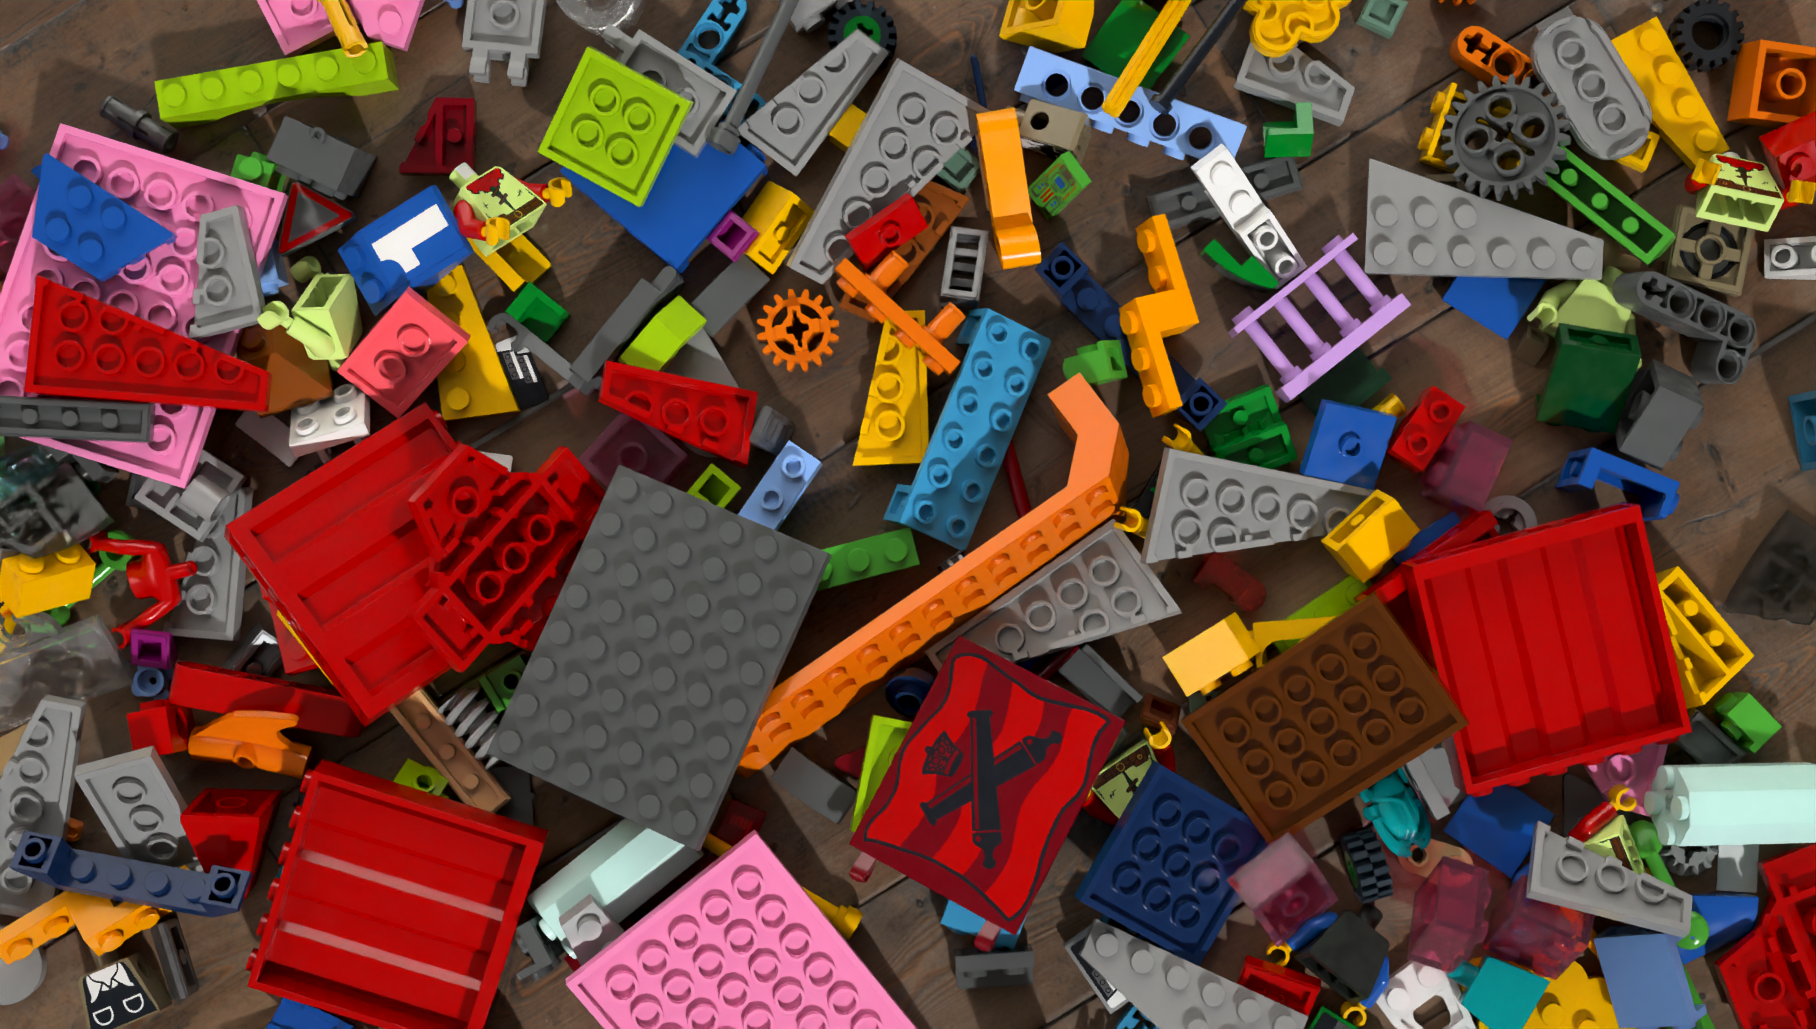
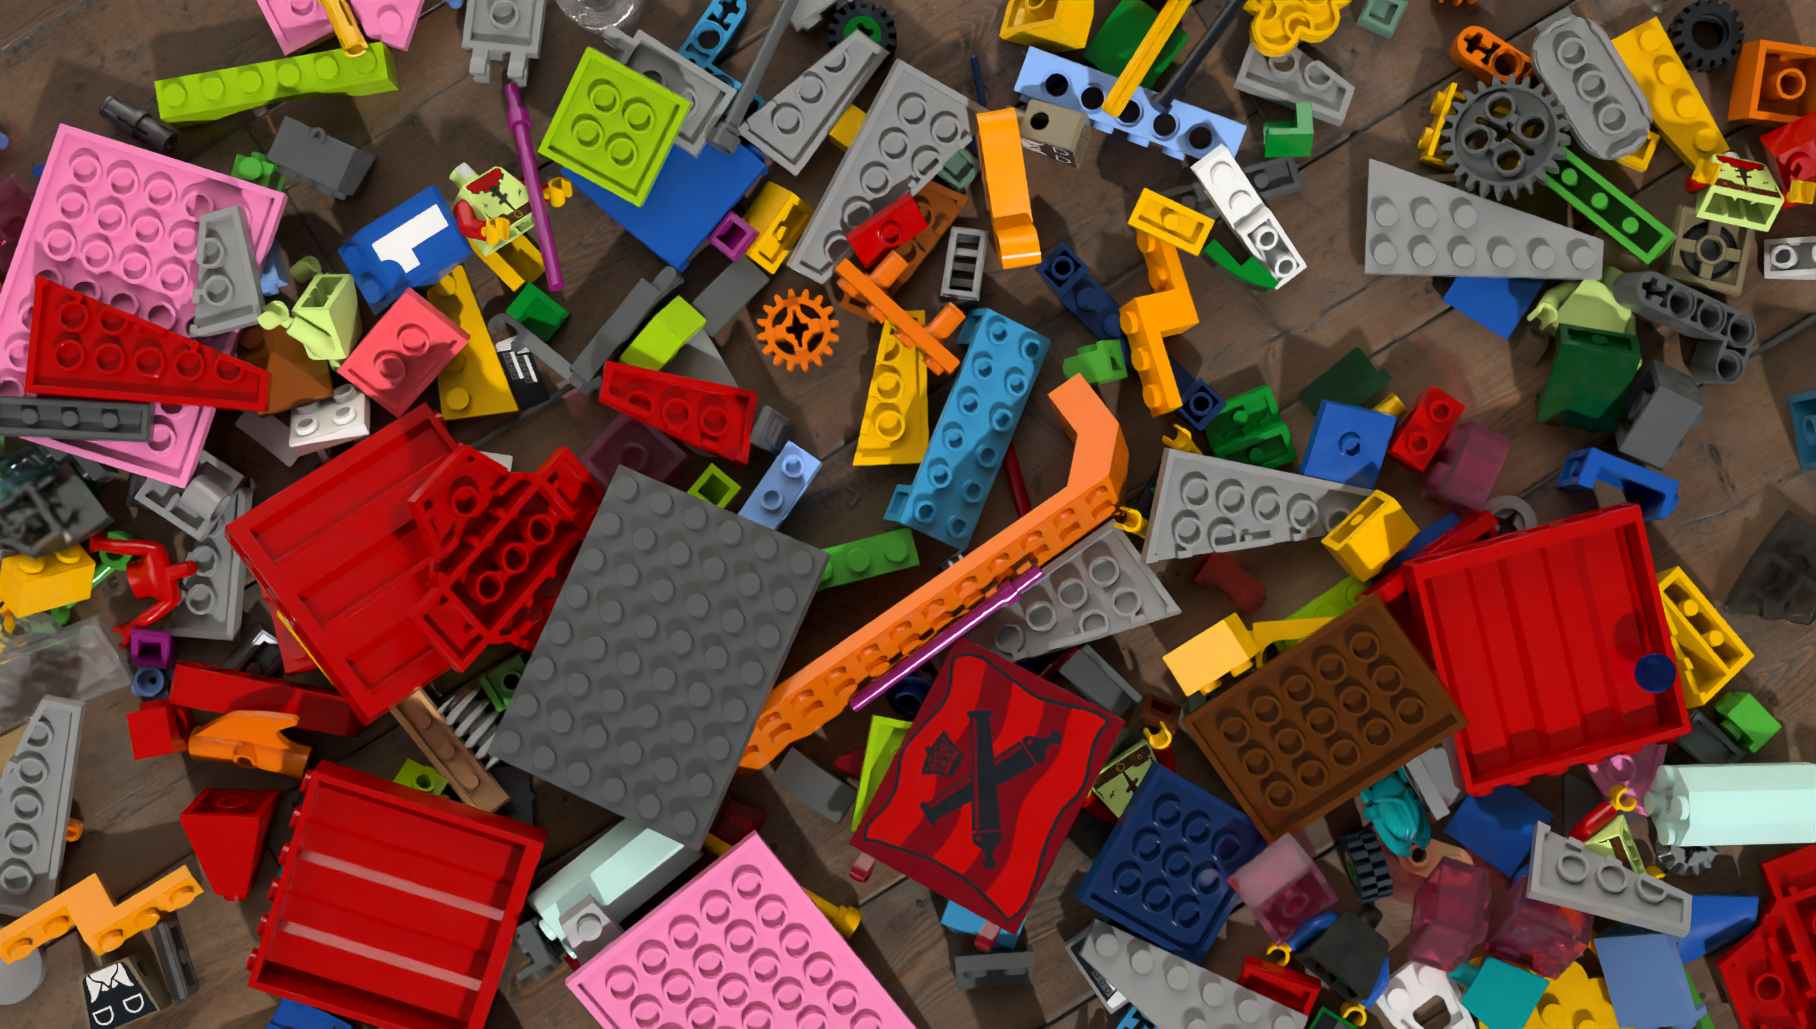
dark blue slope [10,830,252,918] -> none
blue wing [32,153,178,282] -> none
light grey plate [74,746,204,872] -> none
piece [278,181,356,257] -> none
dark red wing [399,97,477,176] -> none
bright green tile [1028,151,1092,220] -> none
lavender fence [1228,233,1411,404] -> none
bright green piece [1628,820,1710,950] -> none
white sticker [1716,844,1759,893] -> none
none -> magenta bar [504,83,565,291]
none -> magenta bar [848,563,1045,712]
none -> yellow panel [1127,188,1215,257]
none -> clear blue plate [1634,653,1676,693]

